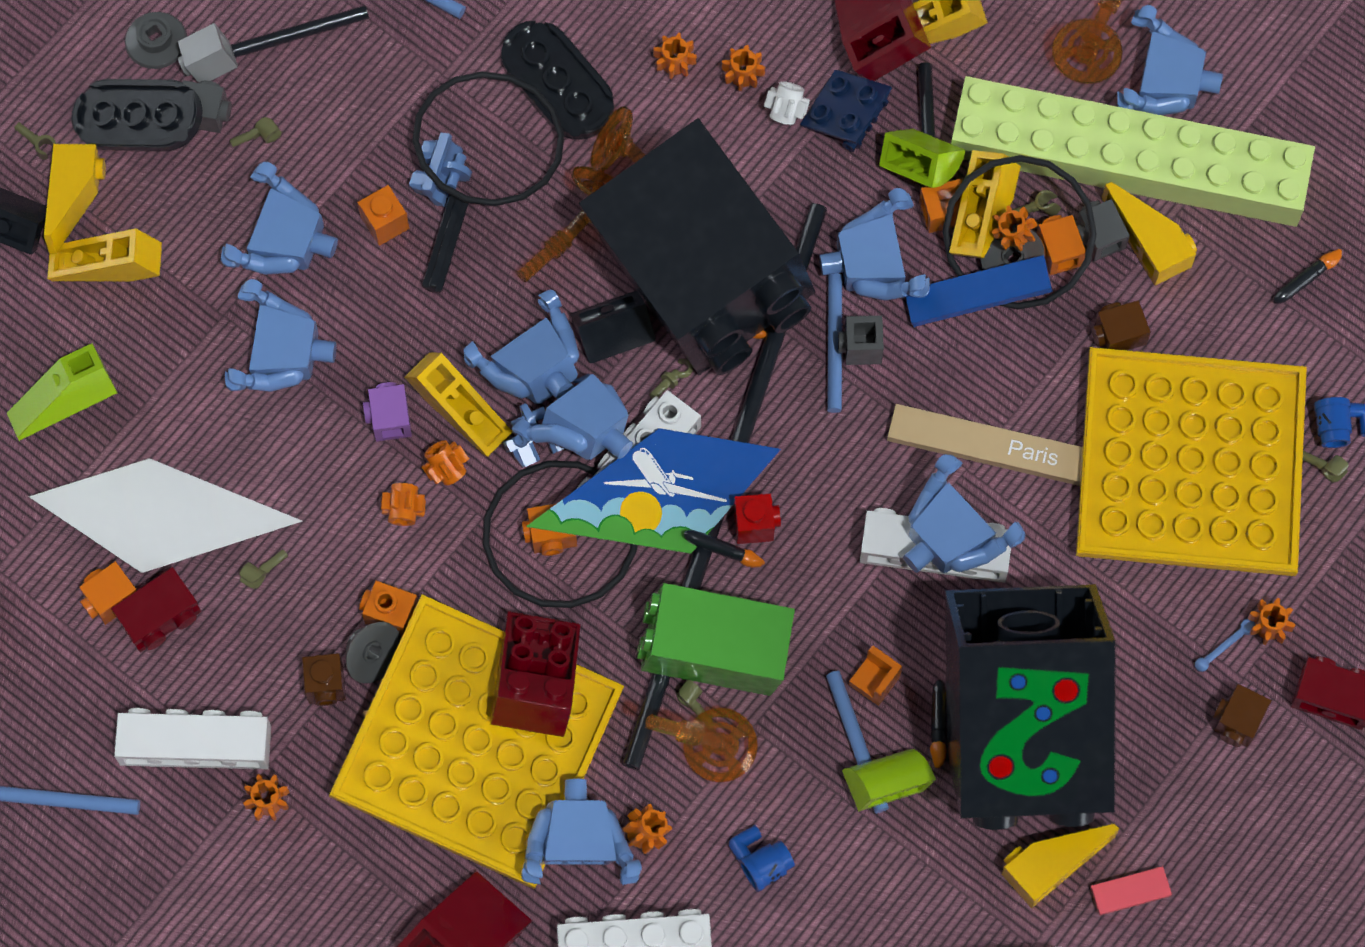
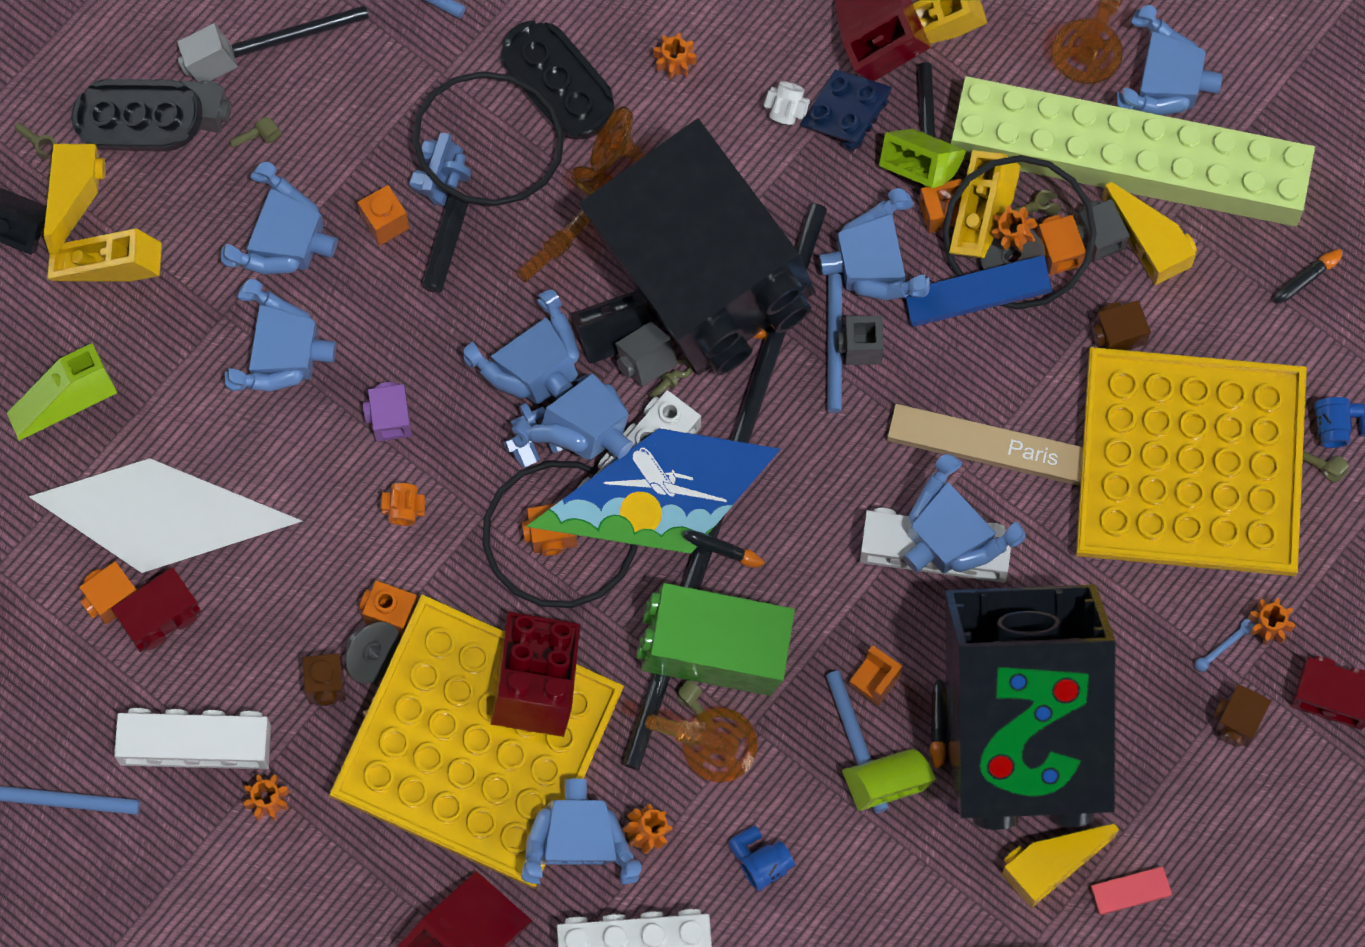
dark grey piece [125,12,187,69] -> none
olive hand [239,549,288,589] -> none
yellow slope [404,352,513,457] -> none
orange gear [422,440,469,486] -> none
orange gear [722,45,765,91] -> none
red brick [734,494,781,544] -> none
none -> dark grey brick [616,322,678,386]

